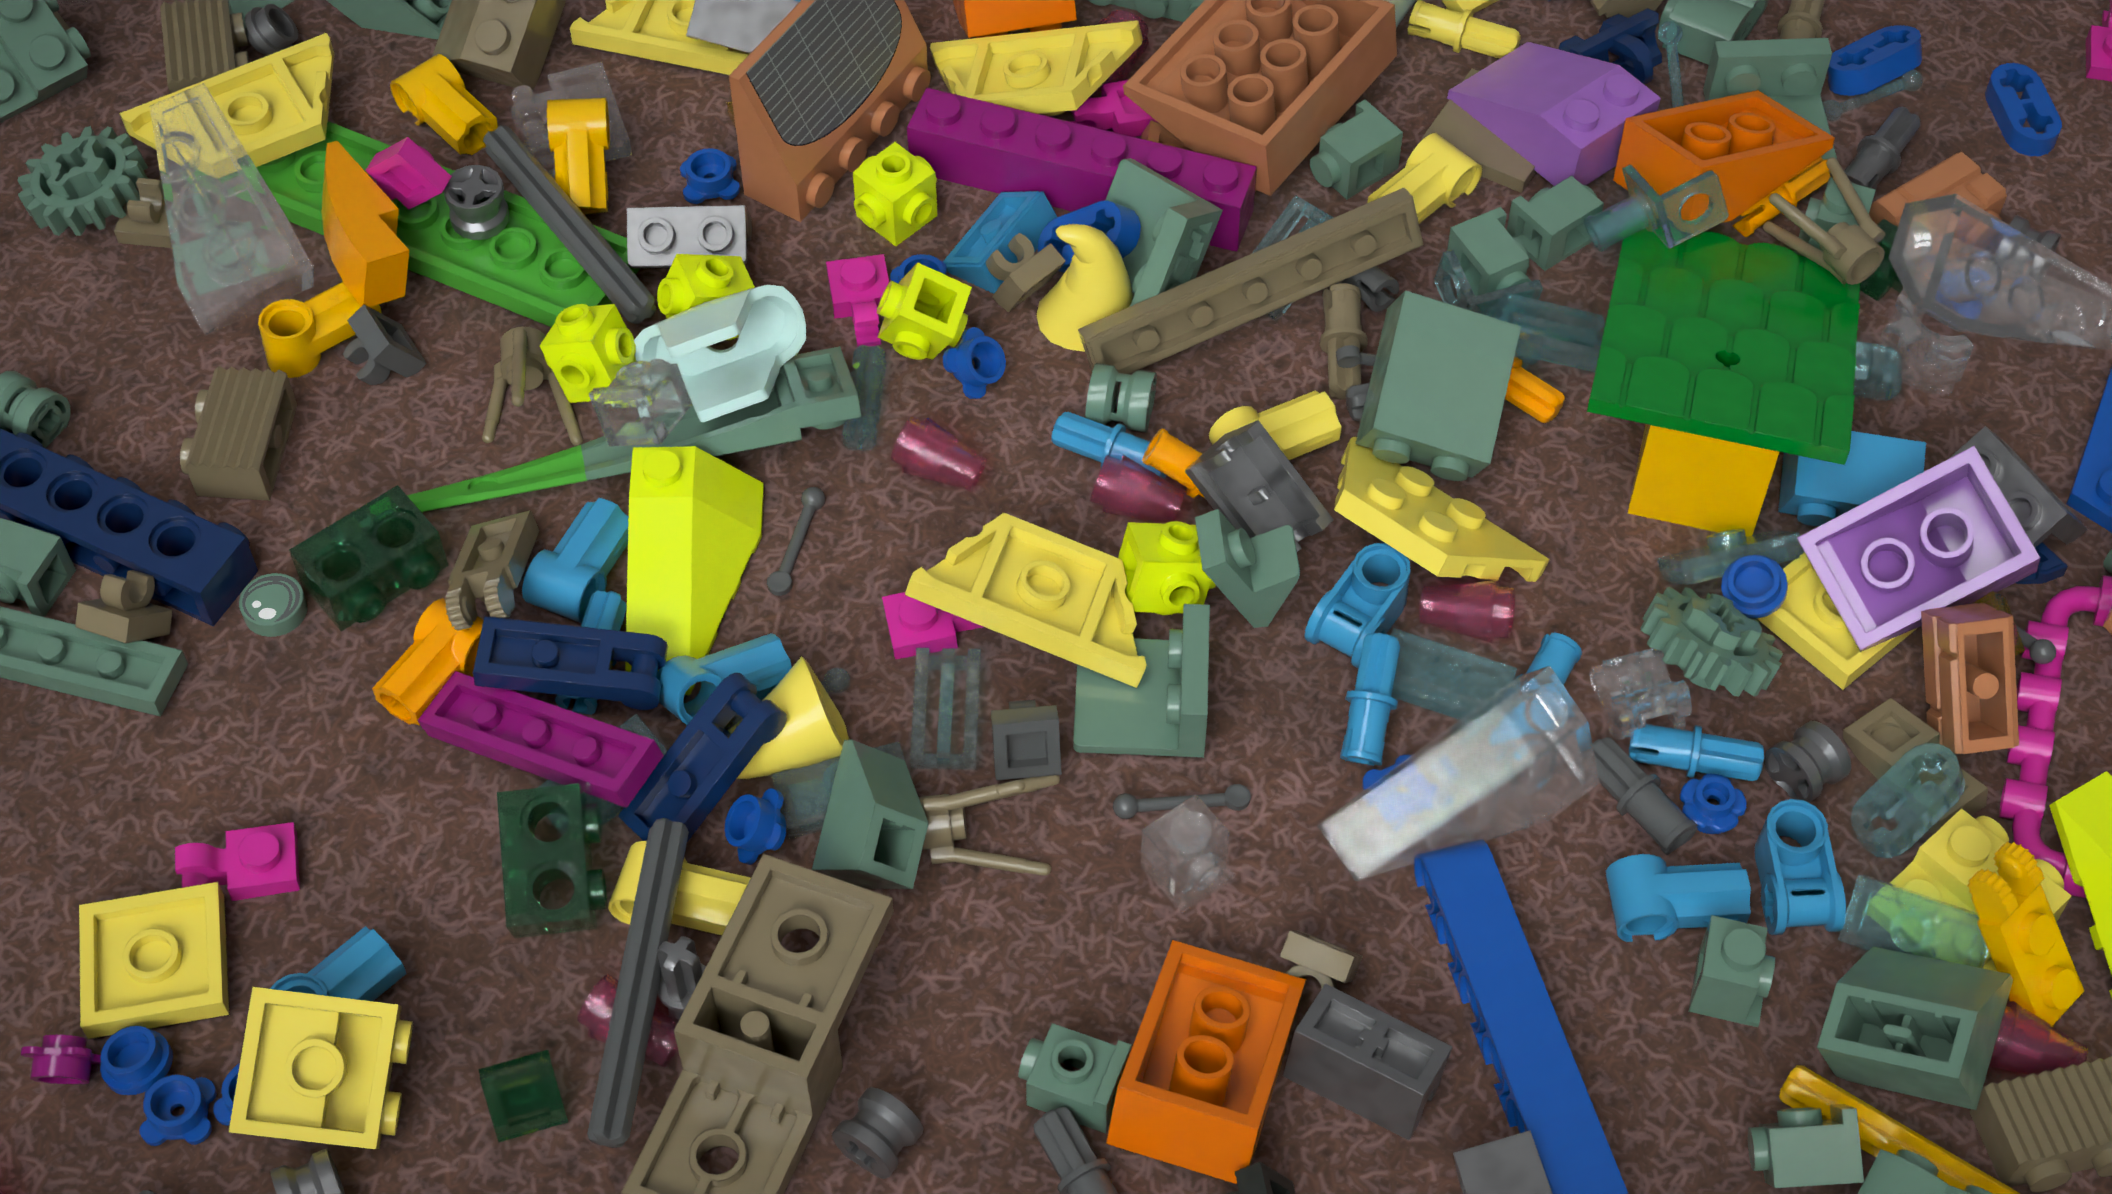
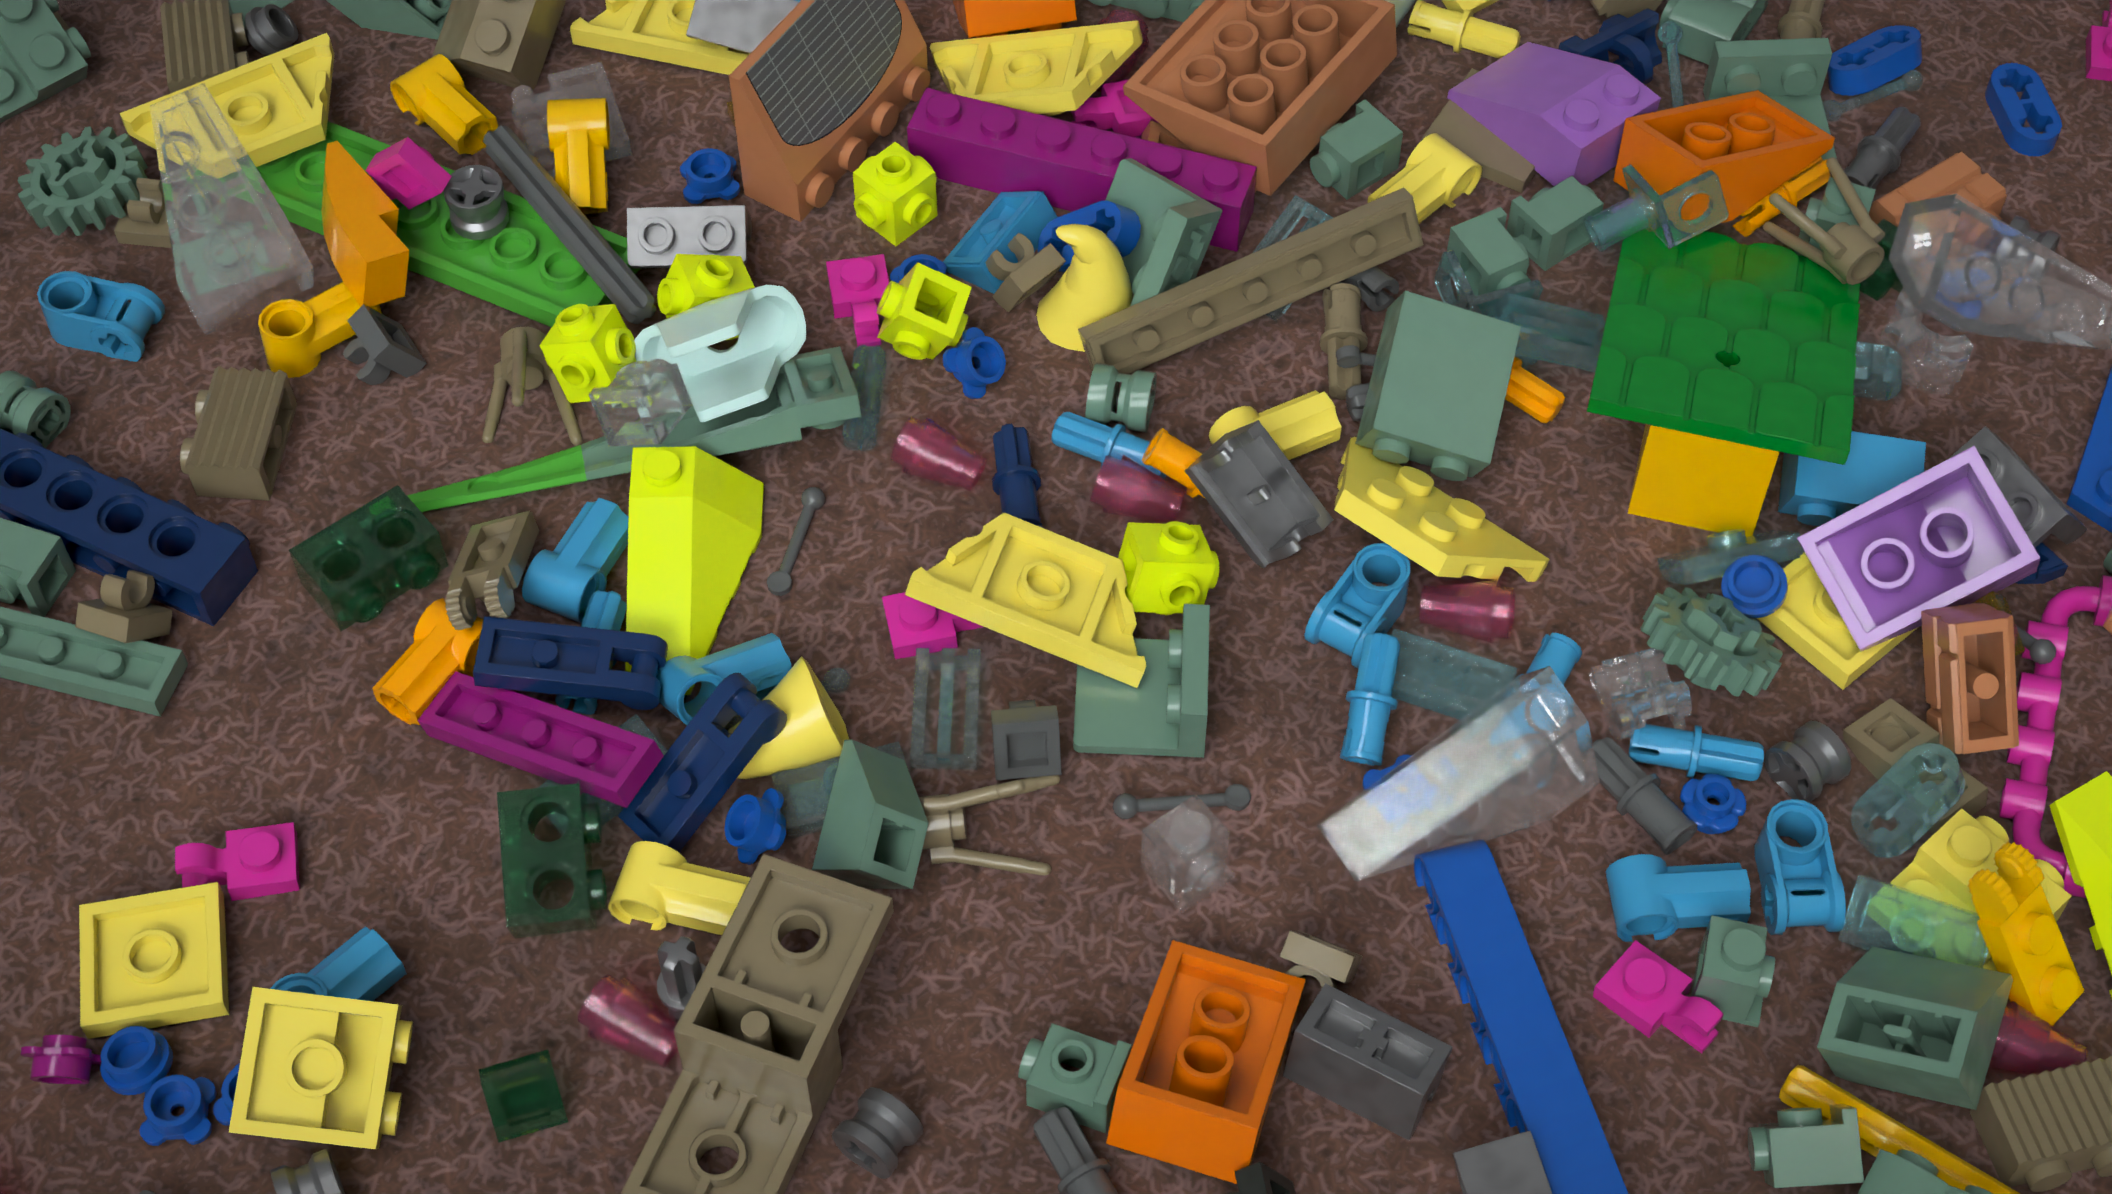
sand green tile [239,573,307,637] -> none
dark grey axle [587,818,689,1148] -> none
sand green slope [1195,509,1300,628] -> none
none -> dark azure piece [37,271,165,362]
none -> dark blue axle [992,423,1042,527]
none -> dark pink plate [1593,940,1724,1054]

